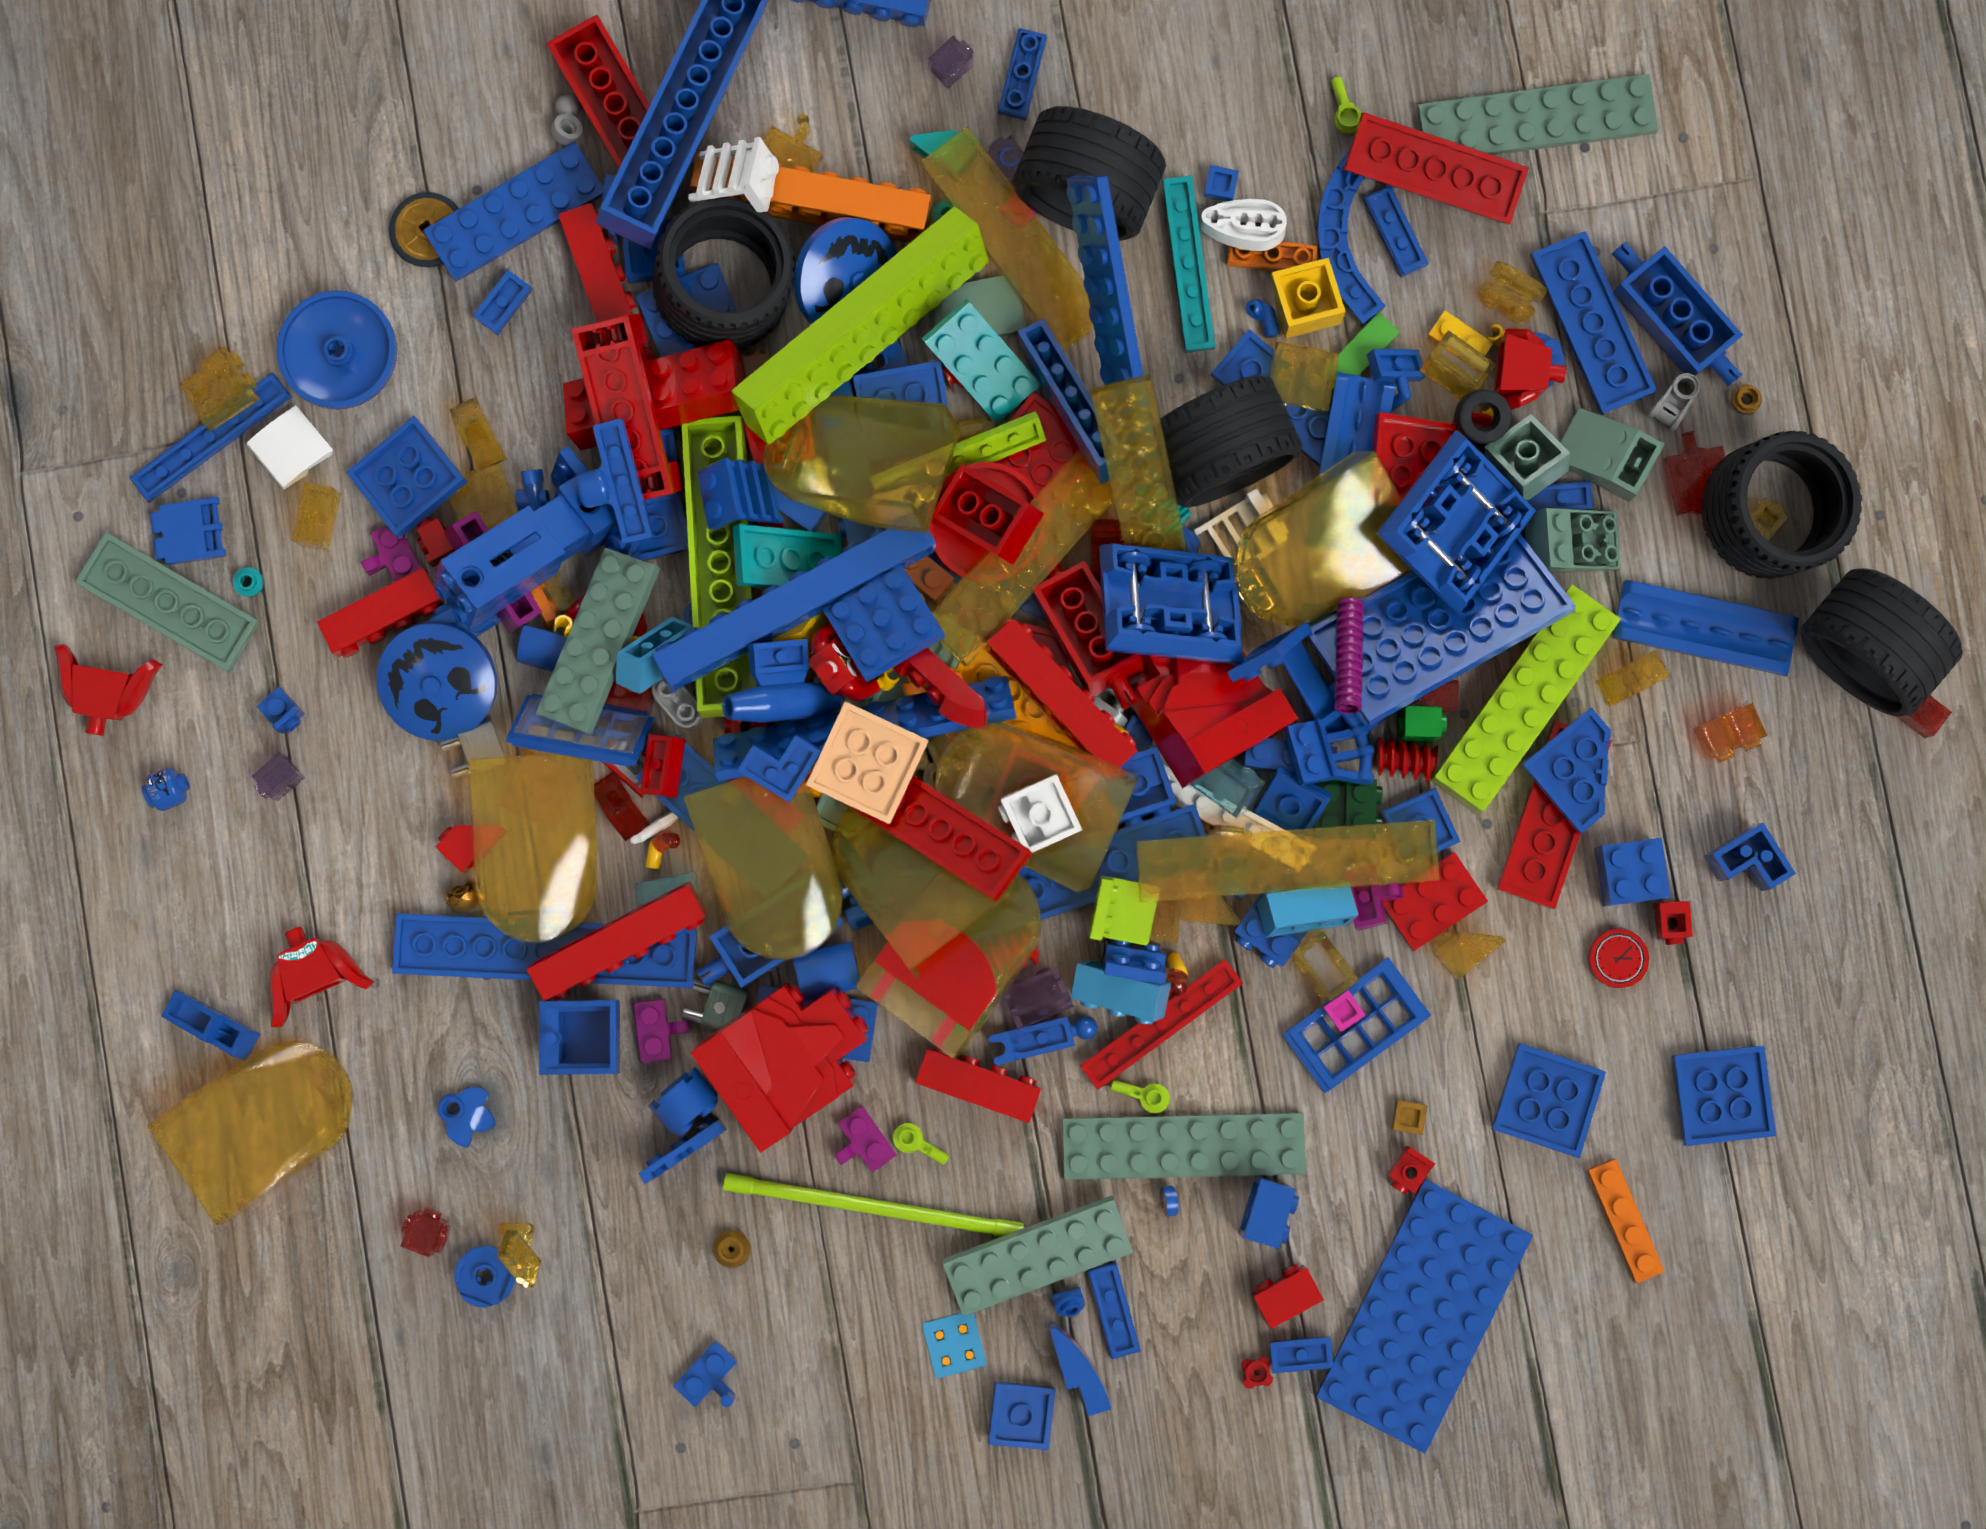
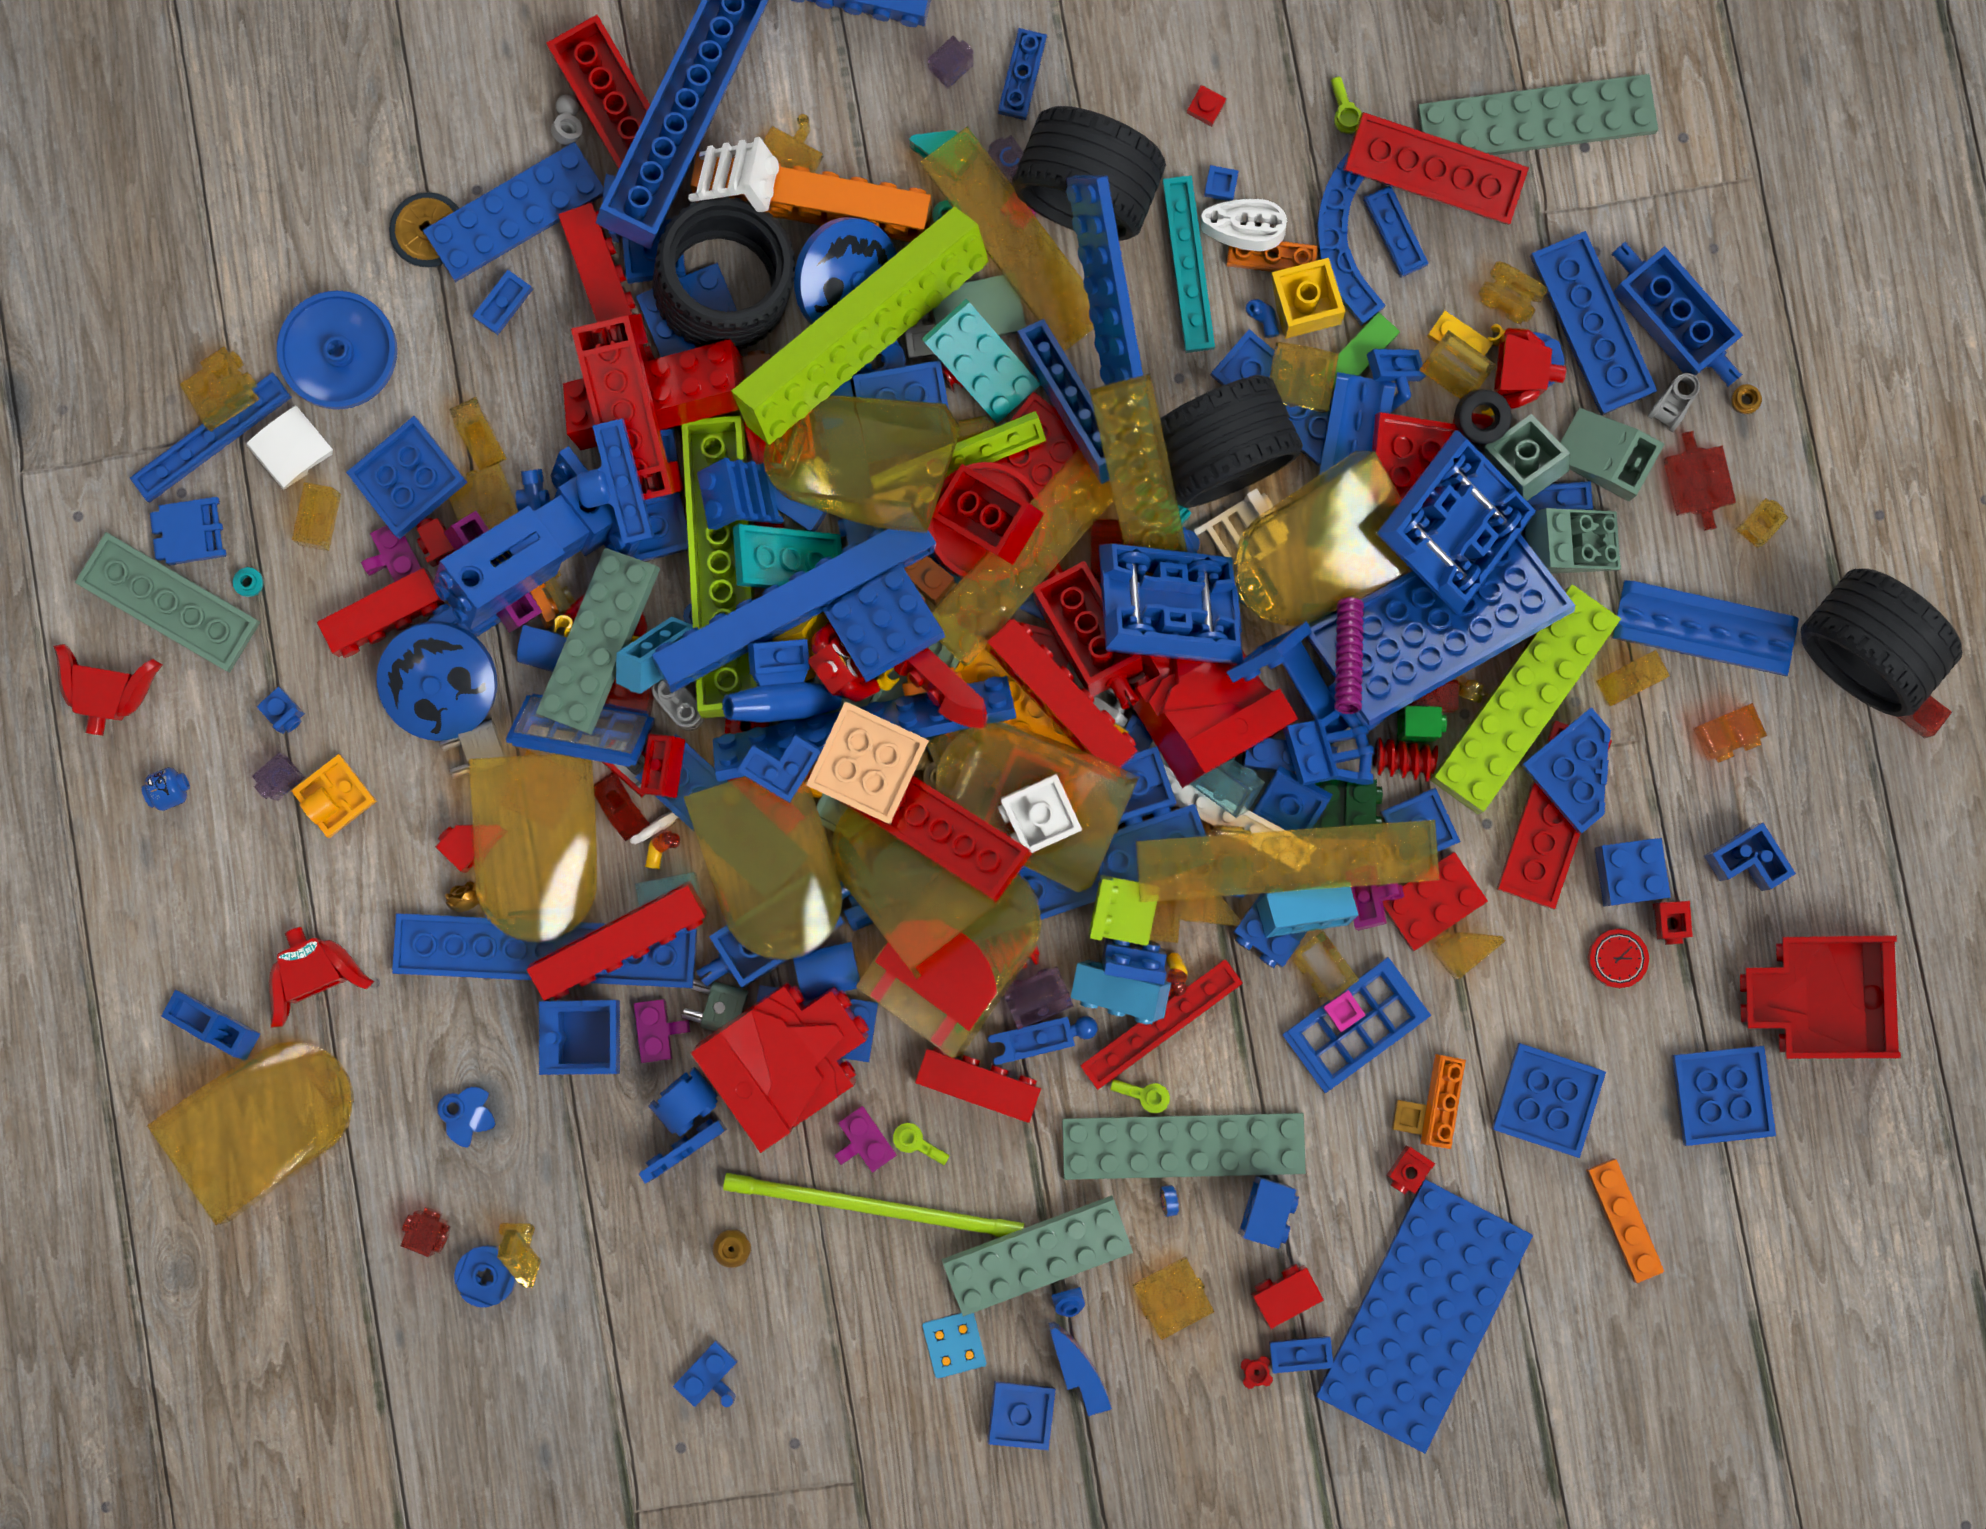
blue tile [1087,1262,1141,1359] -> none
black tyre [1701,431,1862,579] -> none
none -> light orange plate [291,754,377,838]
none -> light grey plate [906,312,936,359]
none -> clear yellow plate [1132,1256,1214,1340]
none -> red plate [1187,85,1227,127]
none -> orange tile [1420,1054,1466,1149]
none -> clear yellow plate [1458,679,1489,703]
none -> red panel [1740,936,1901,1059]

